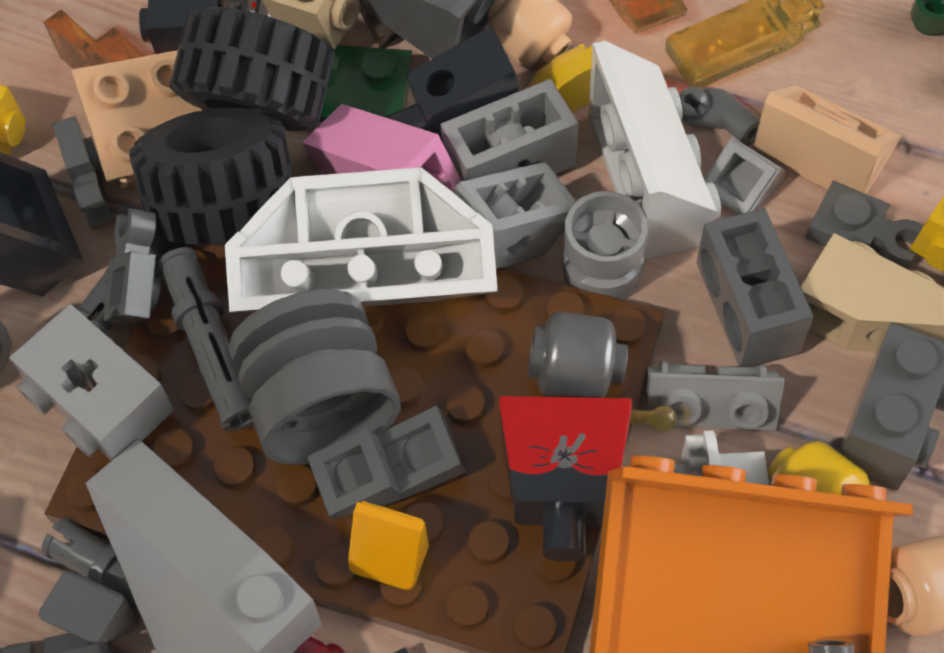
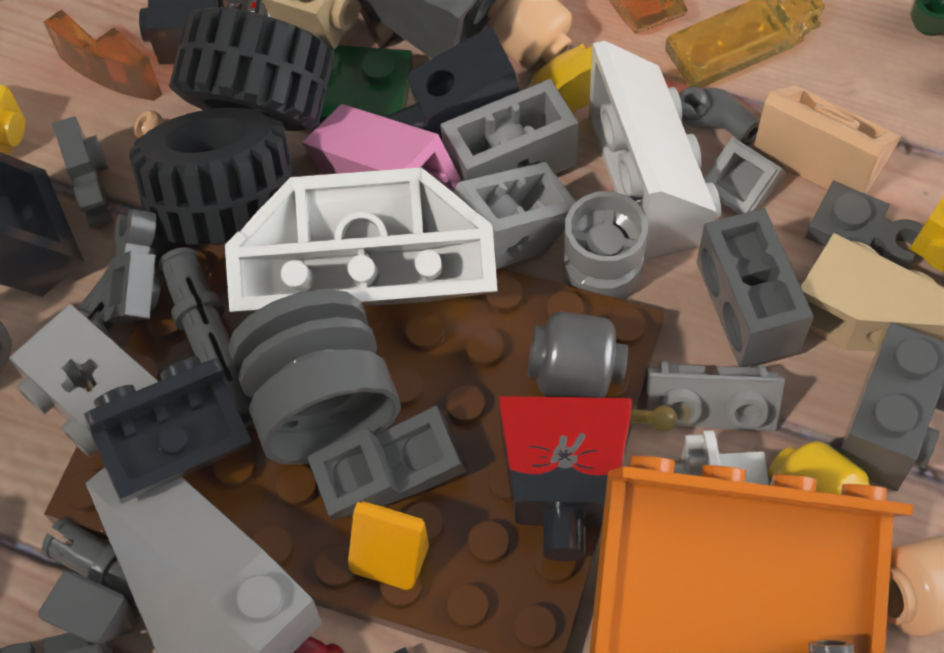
light nougat hinge [71,50,202,188] -> none
none -> black bracket [84,357,252,504]

